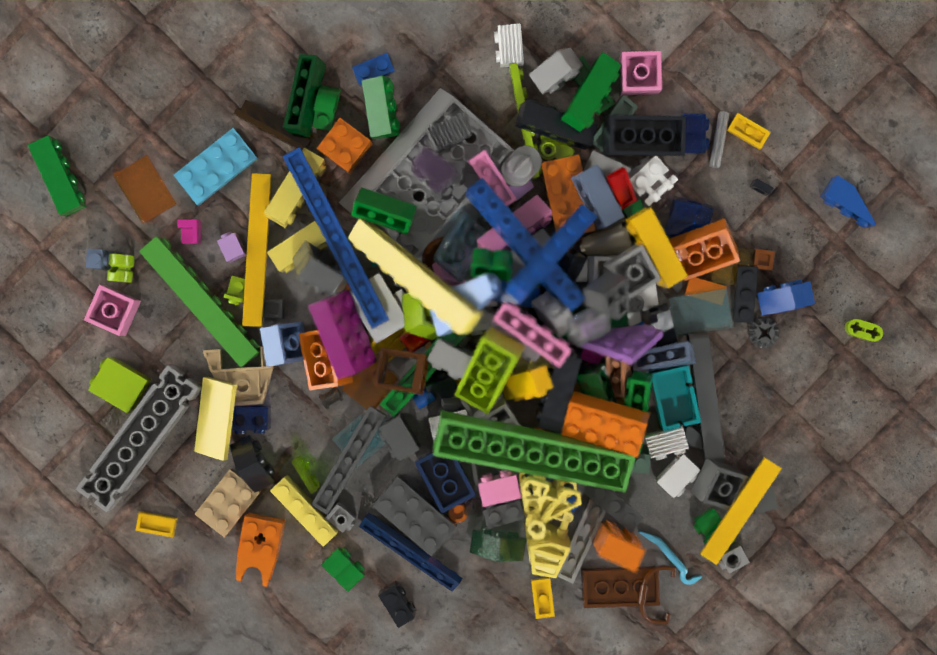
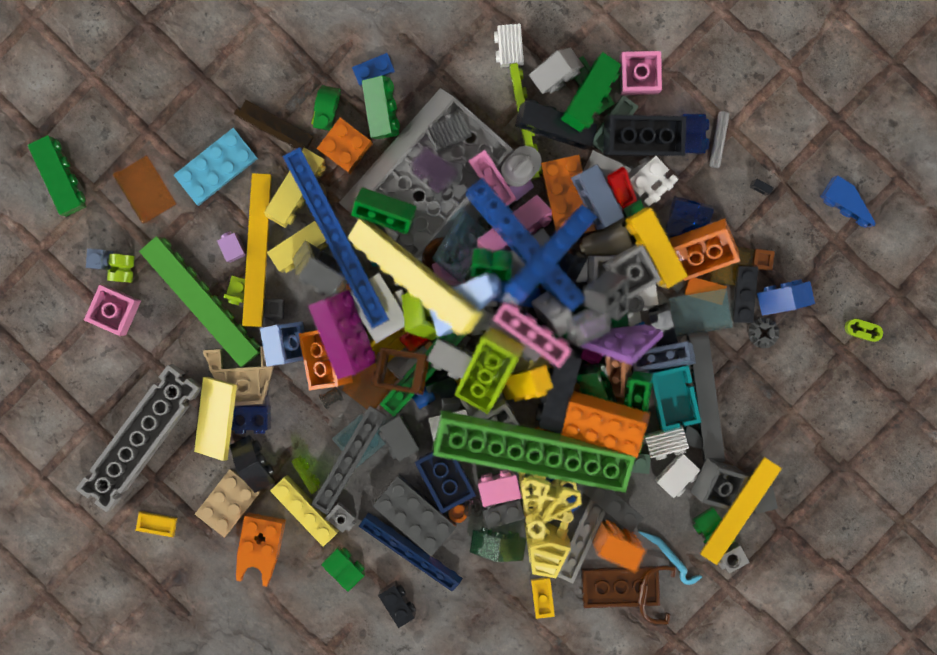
lime brick [88,357,152,414] -> none
dark pink panel [177,220,201,244] -> none
dark green brick [283,54,326,137] -> none
lime plate [539,136,575,160] -> none
yellow plate [727,113,771,150] -> none

